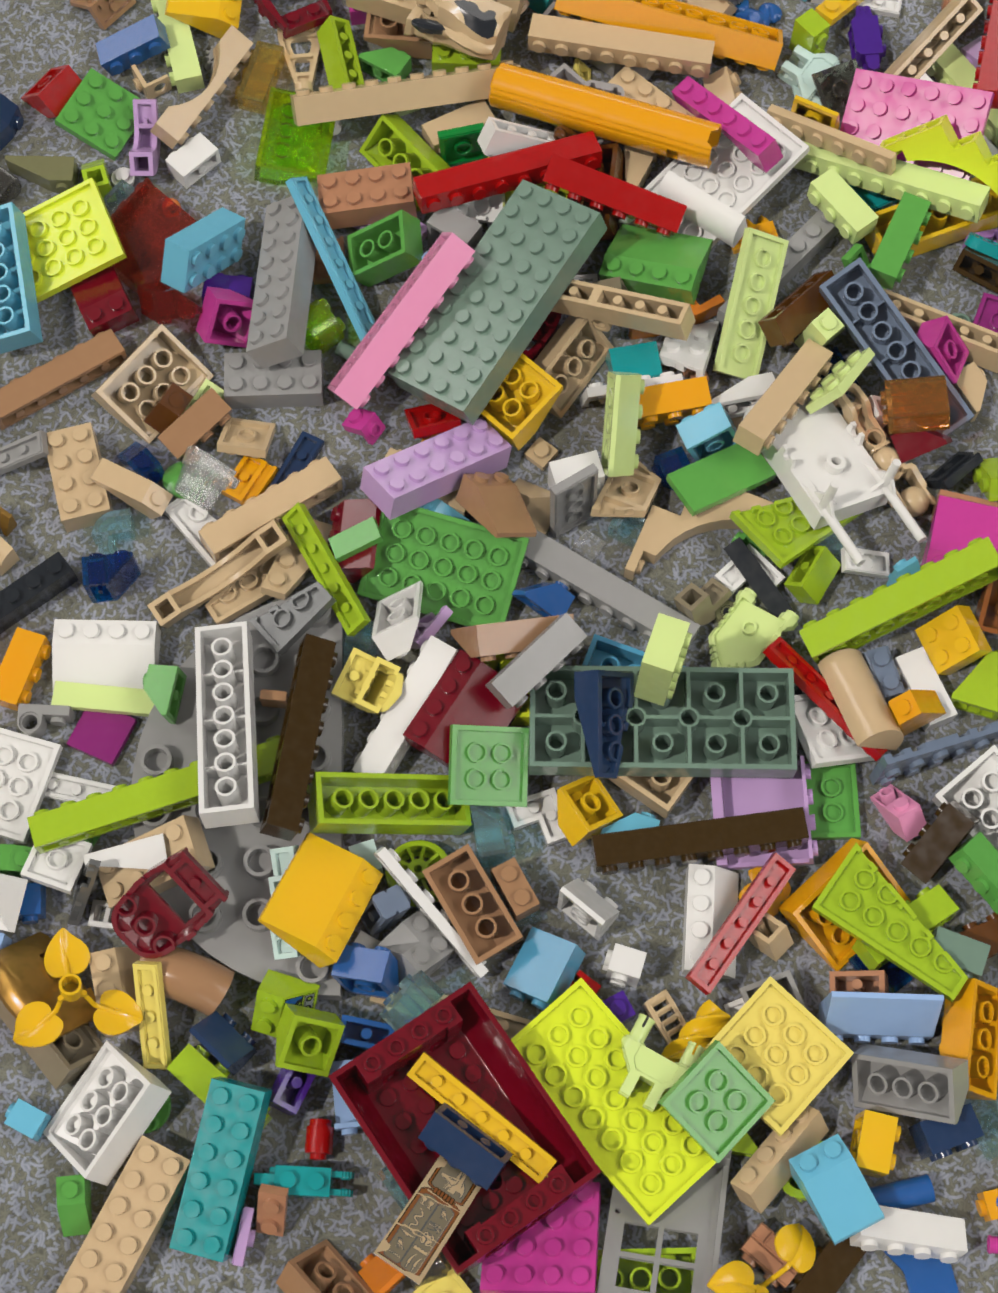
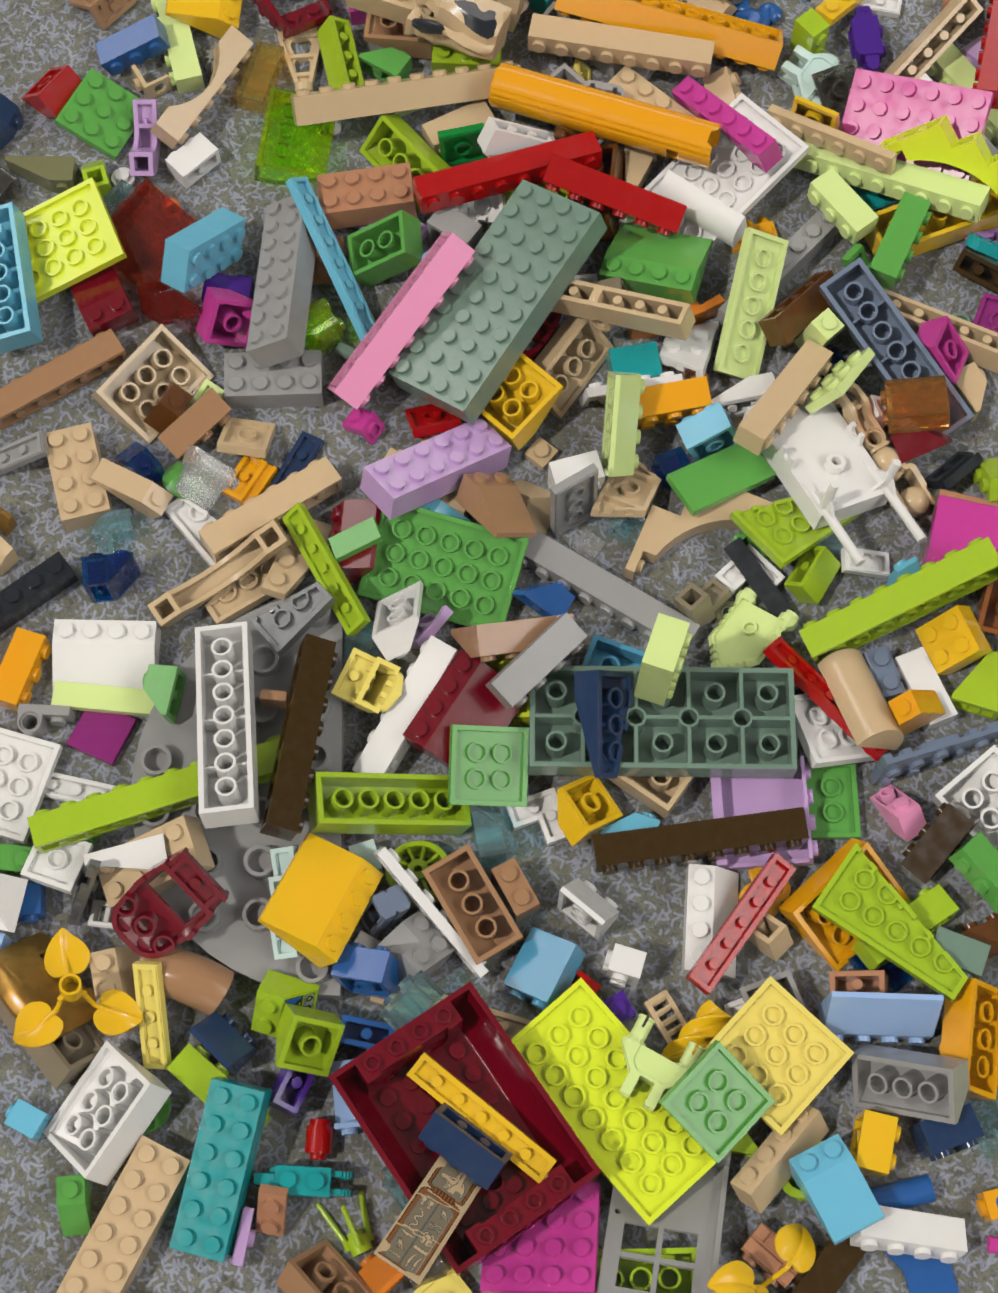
none -> lime plant [316,1190,374,1257]

